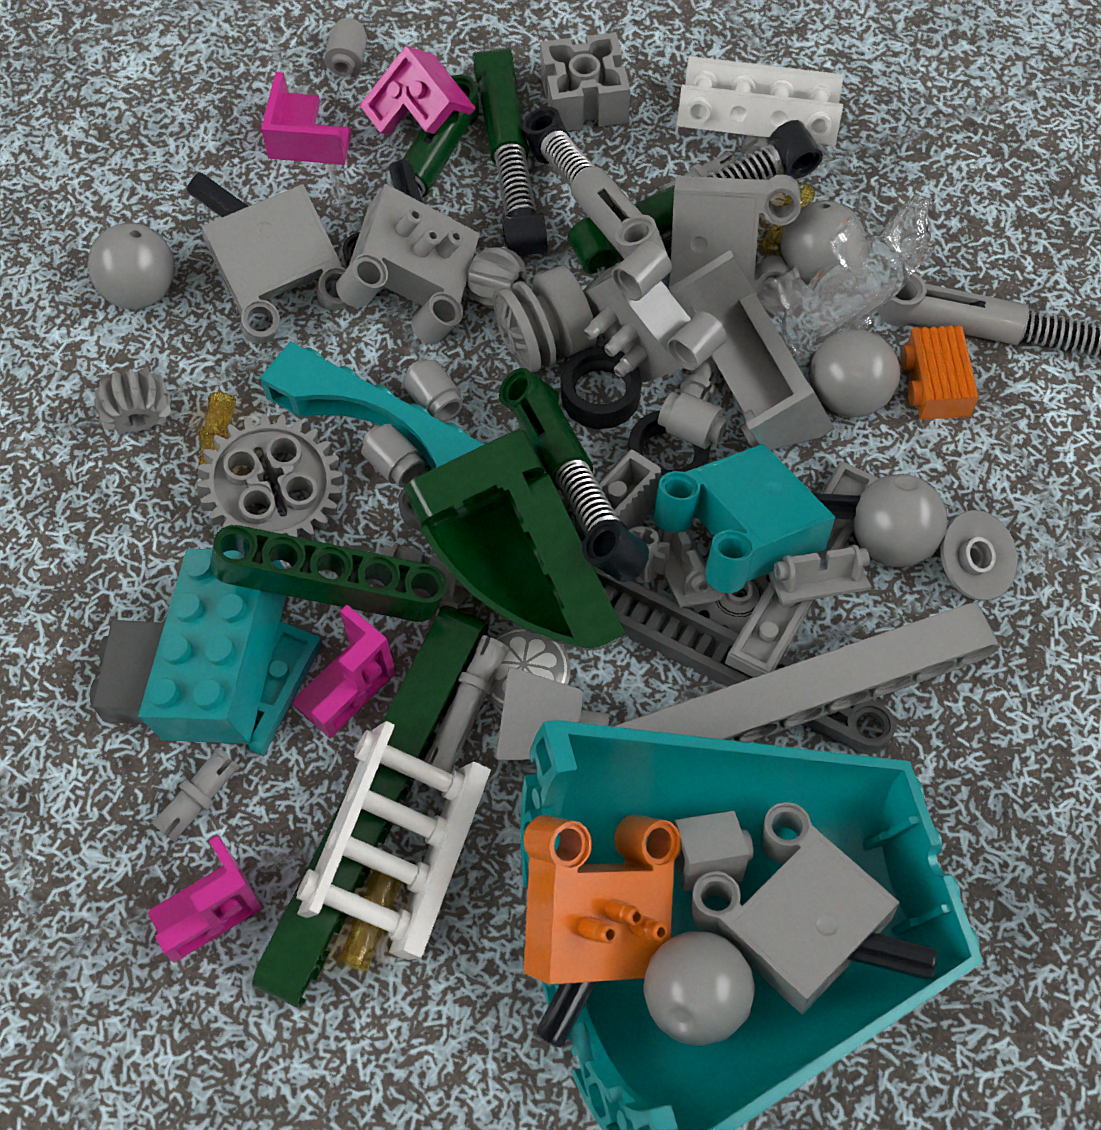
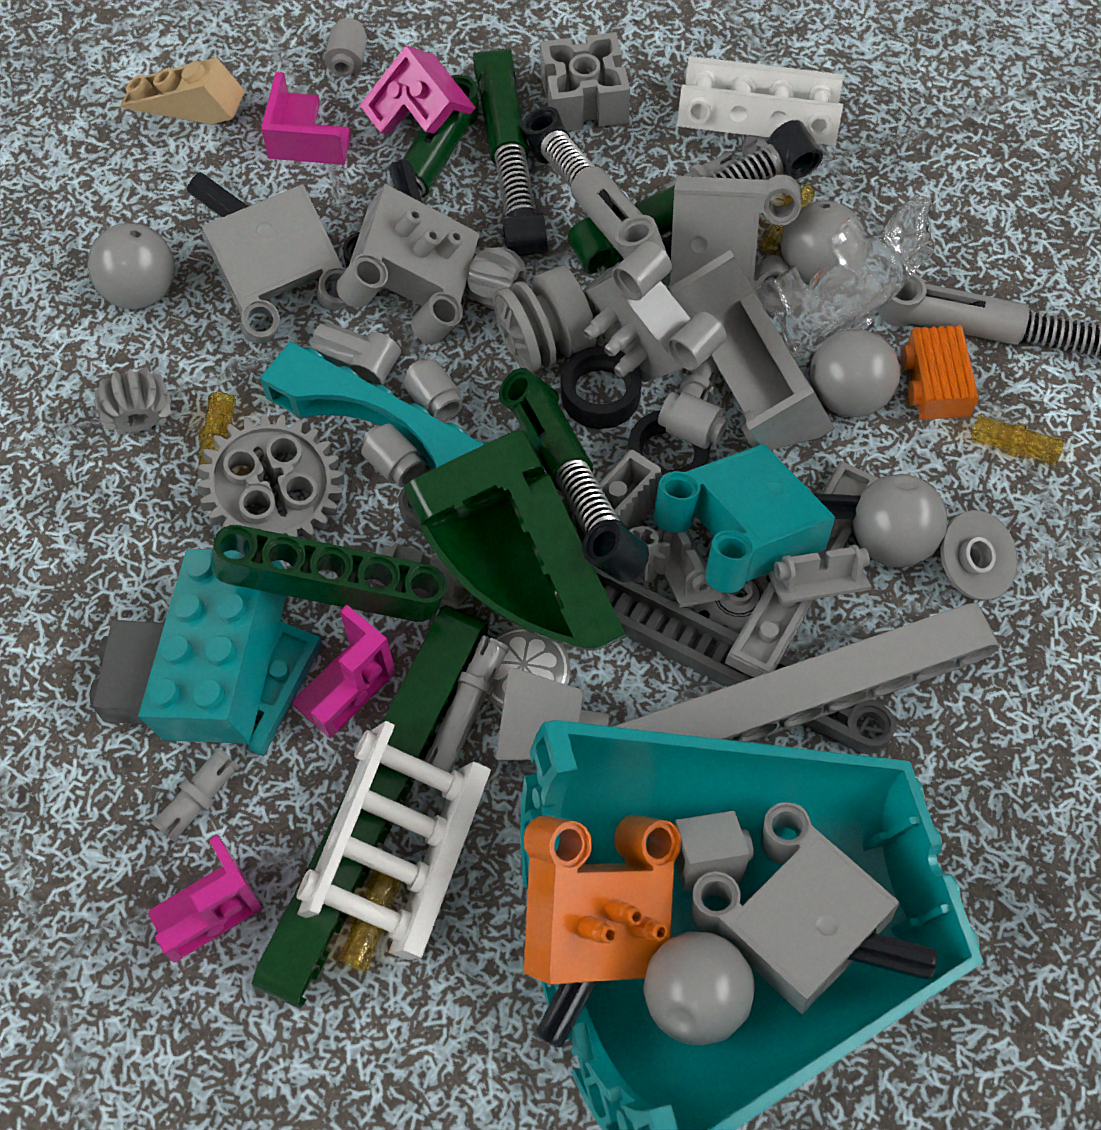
none -> tan slope [120,57,245,124]
none -> light grey piece [310,322,401,385]
none -> clear yellow pin [969,414,1065,466]

